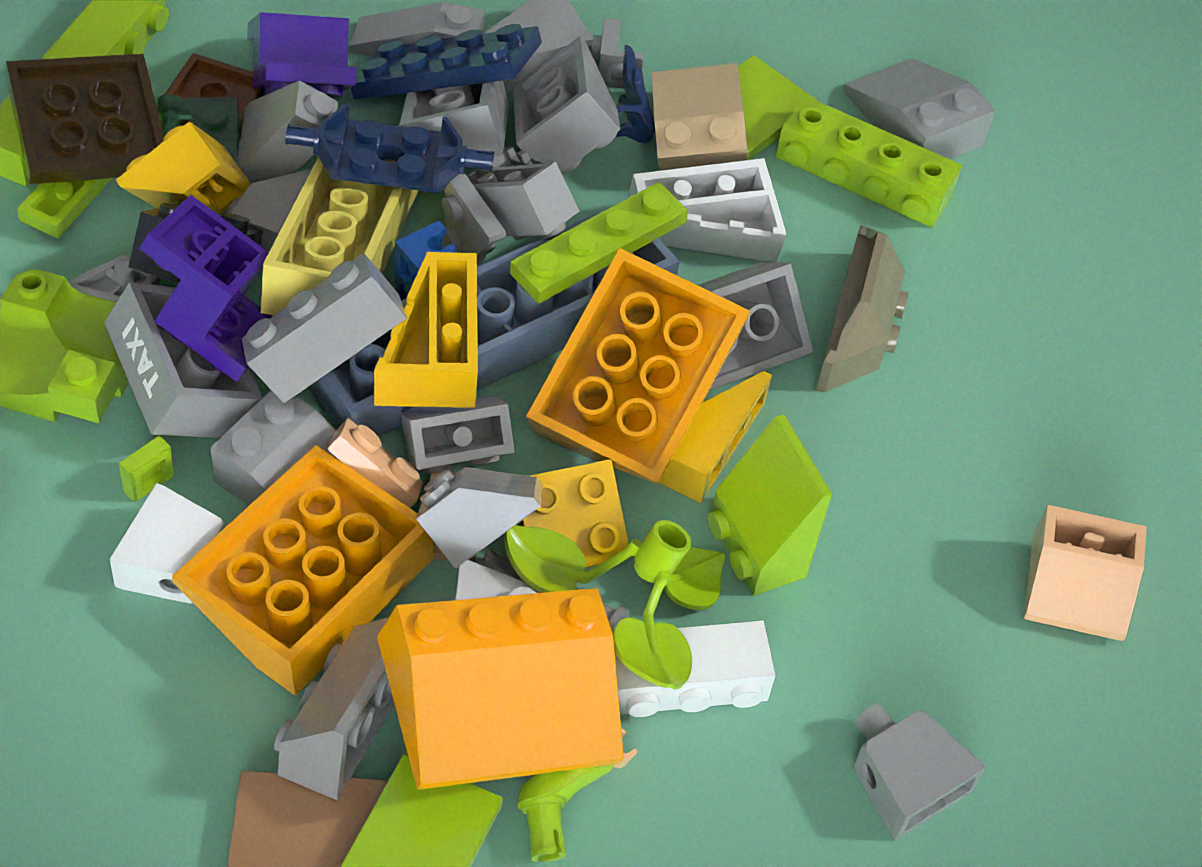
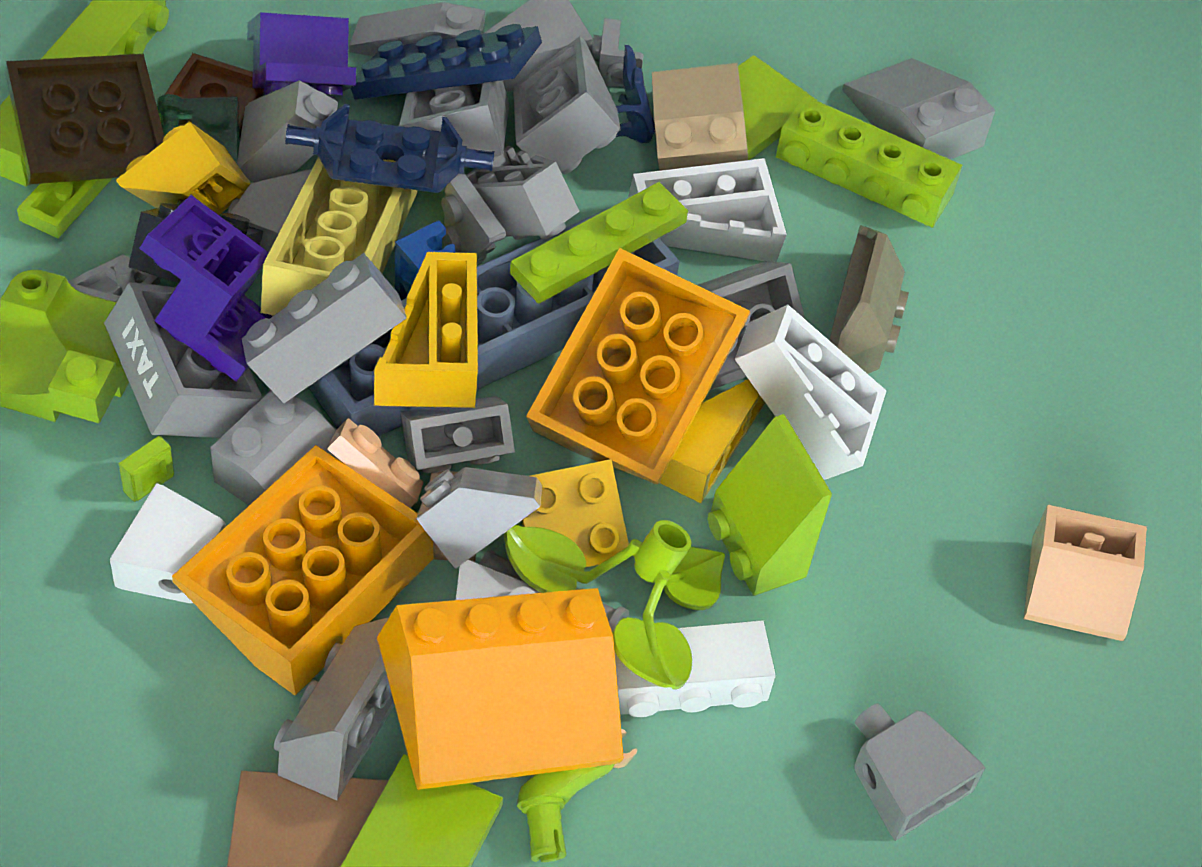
none -> white wedge [735,305,886,480]

